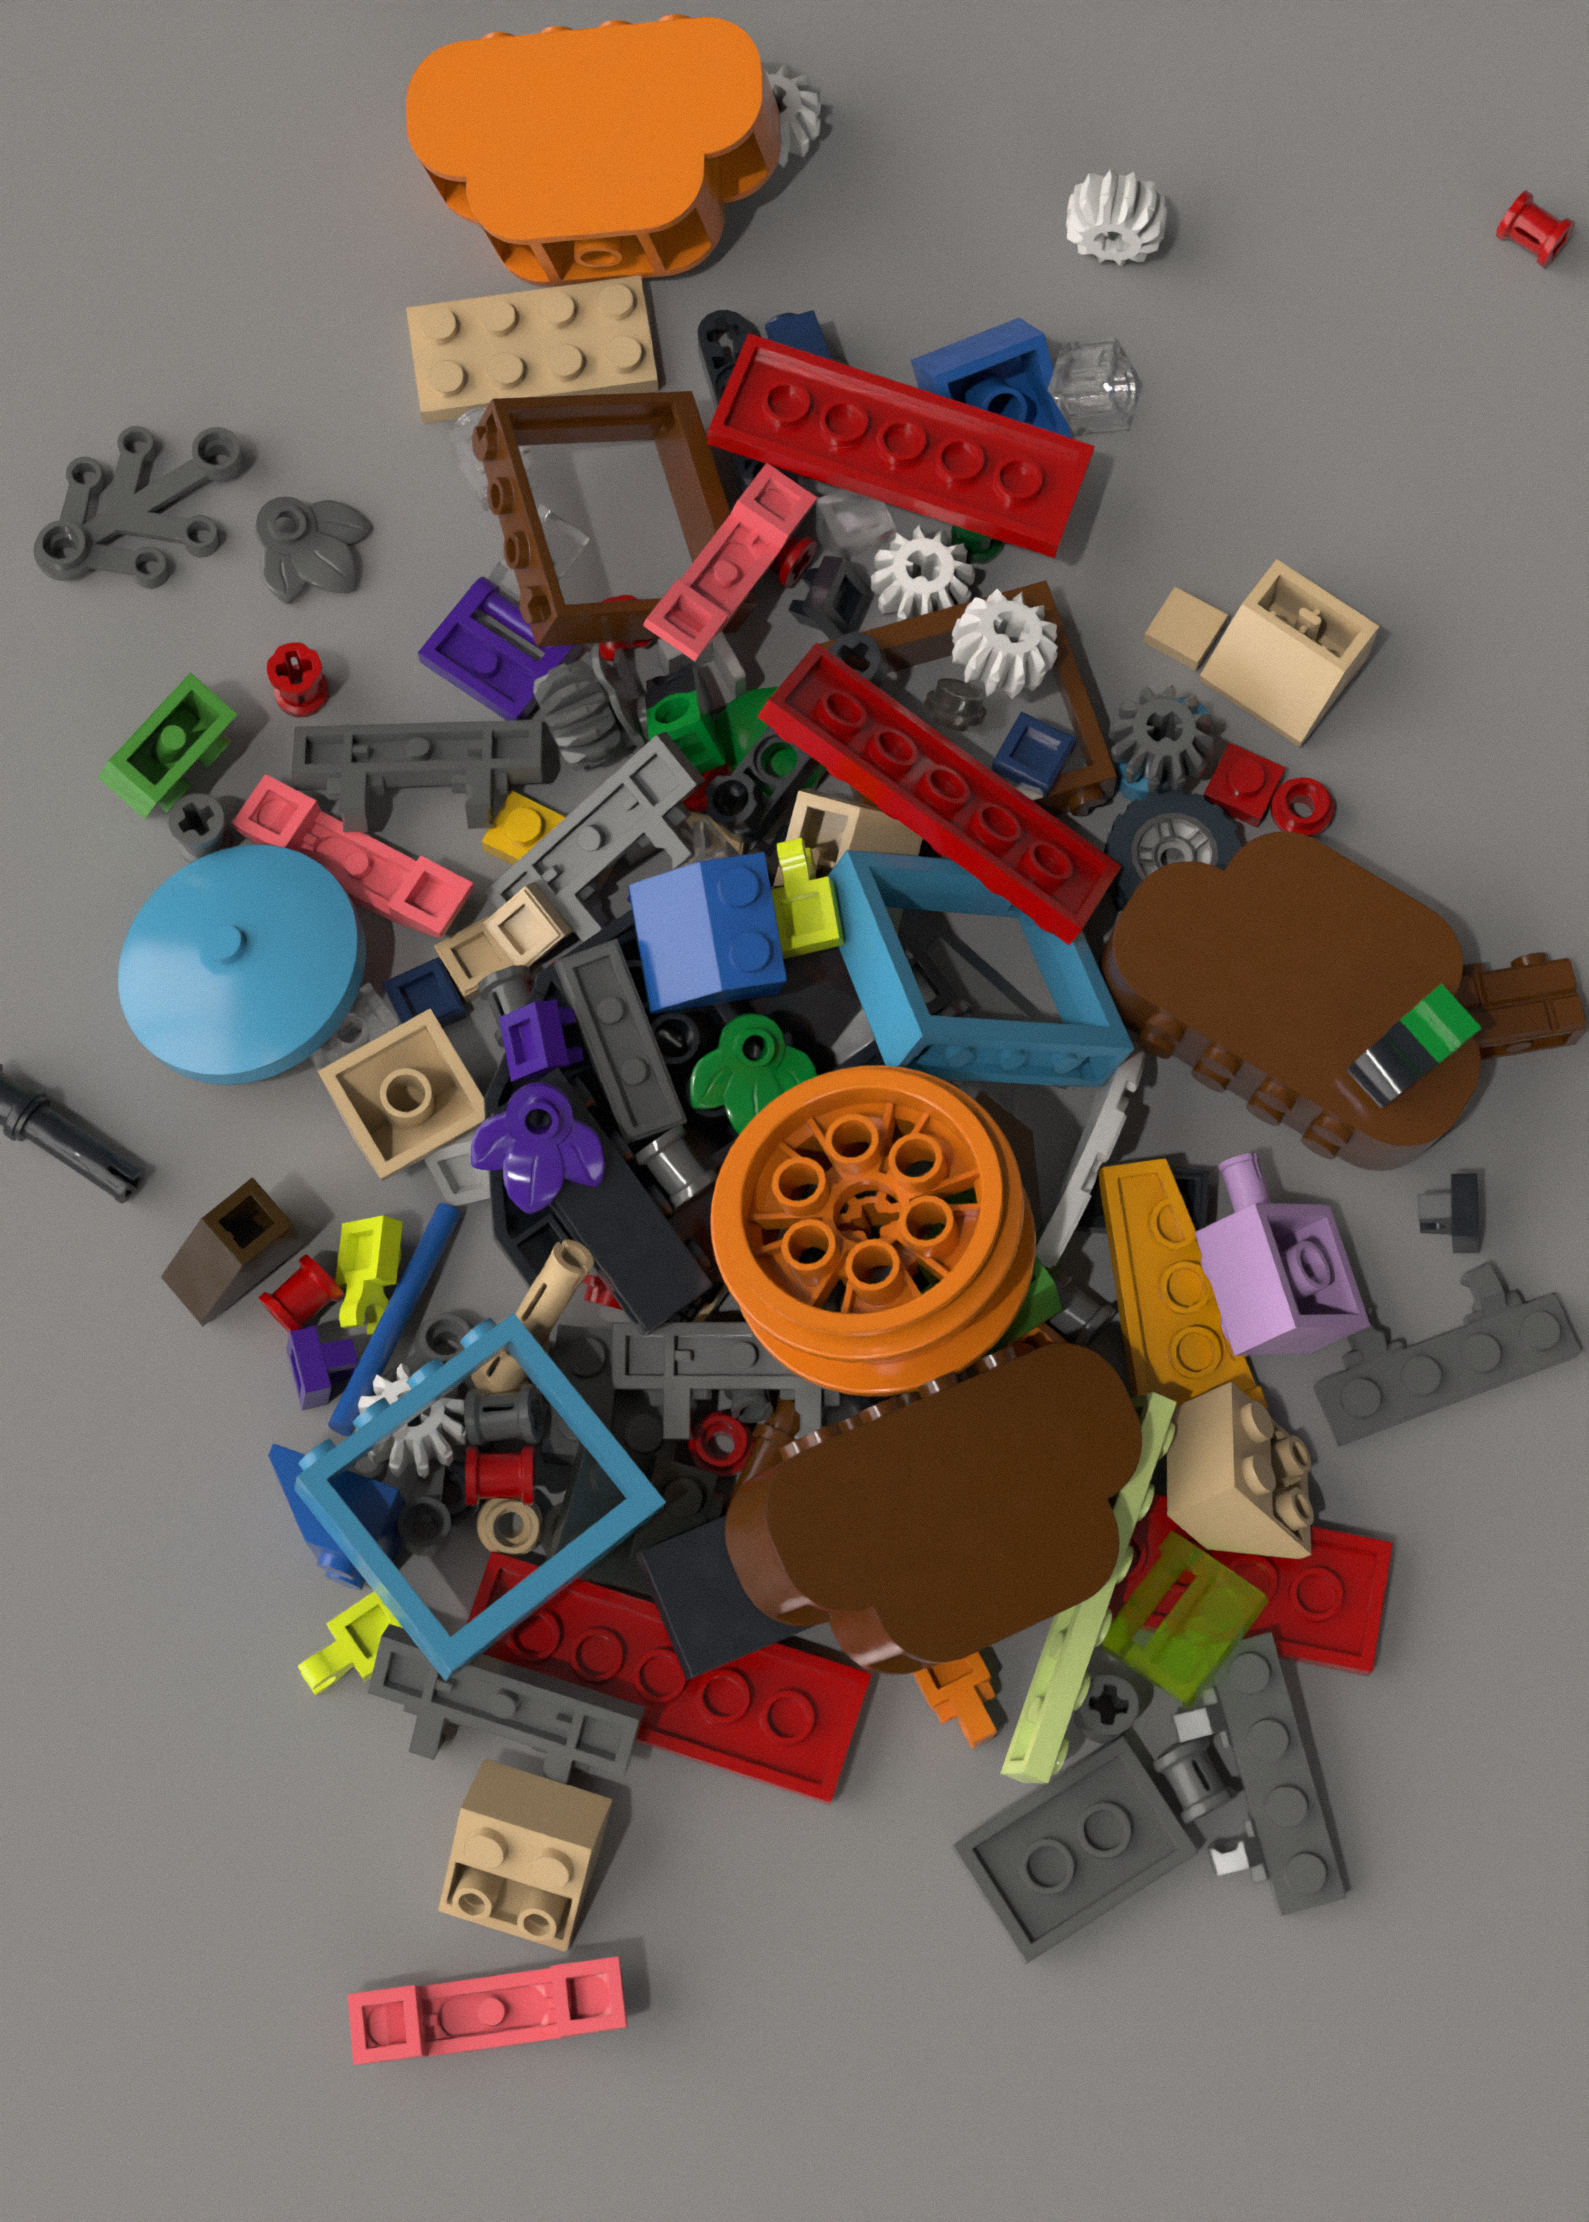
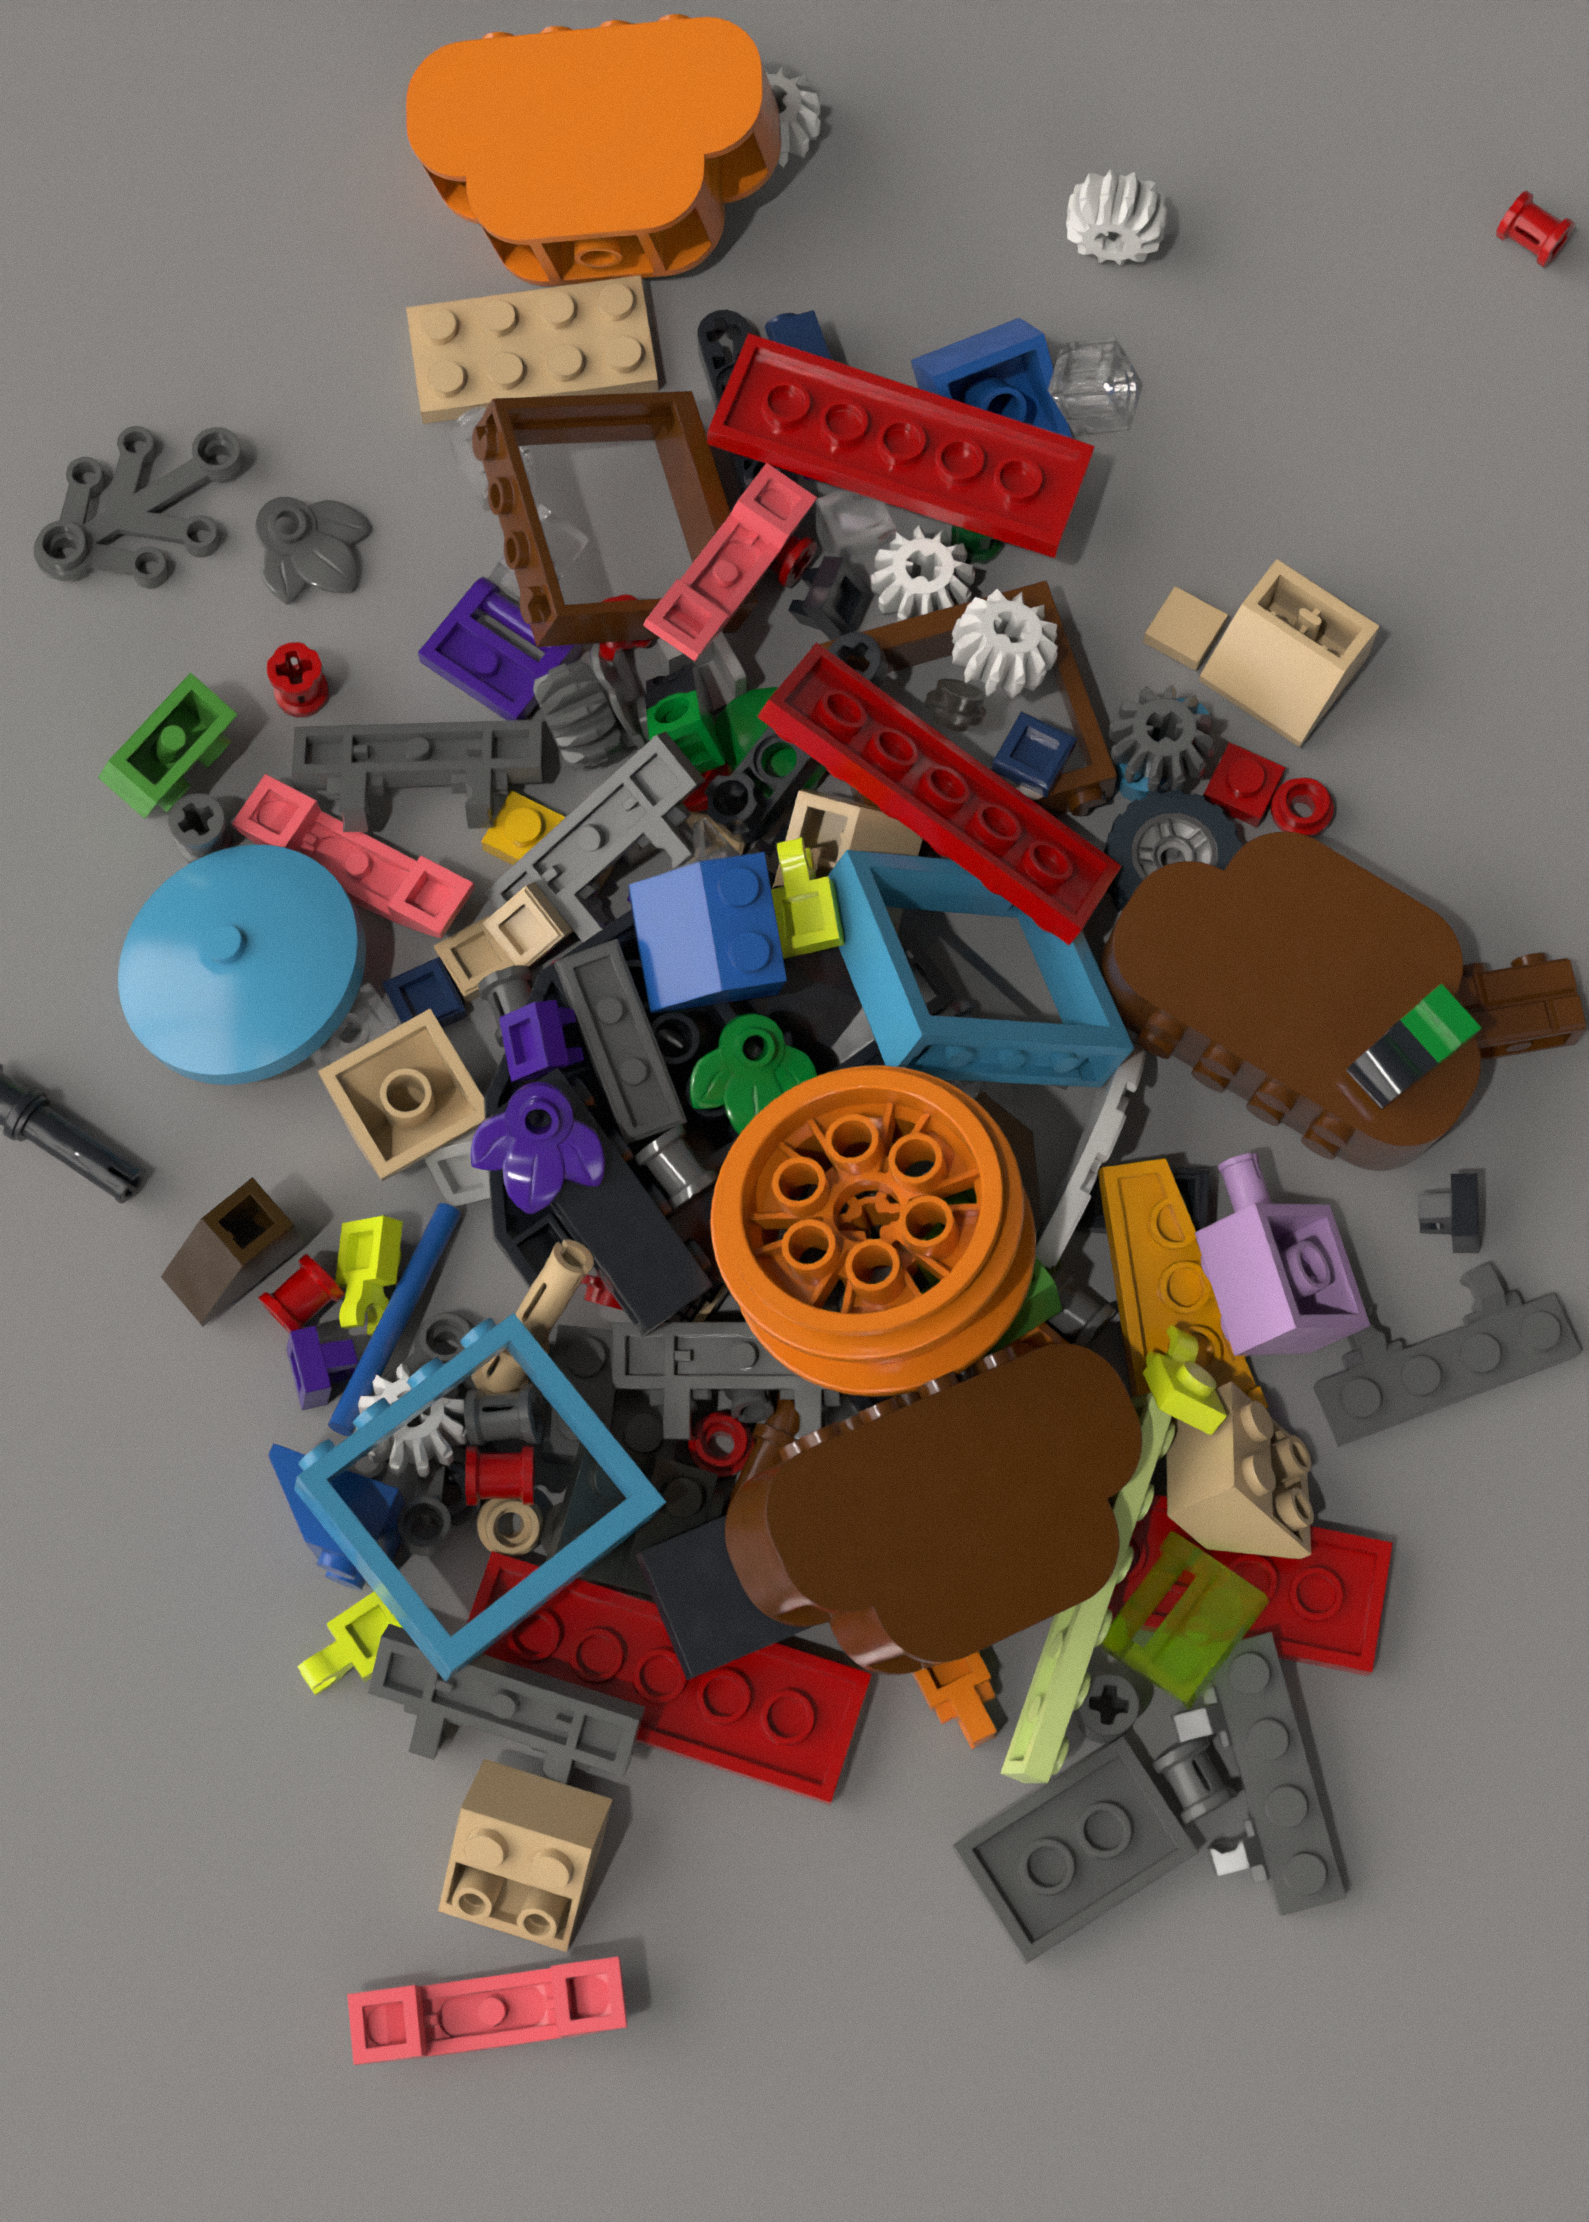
none -> neon yellow plate [1143,1325,1227,1435]

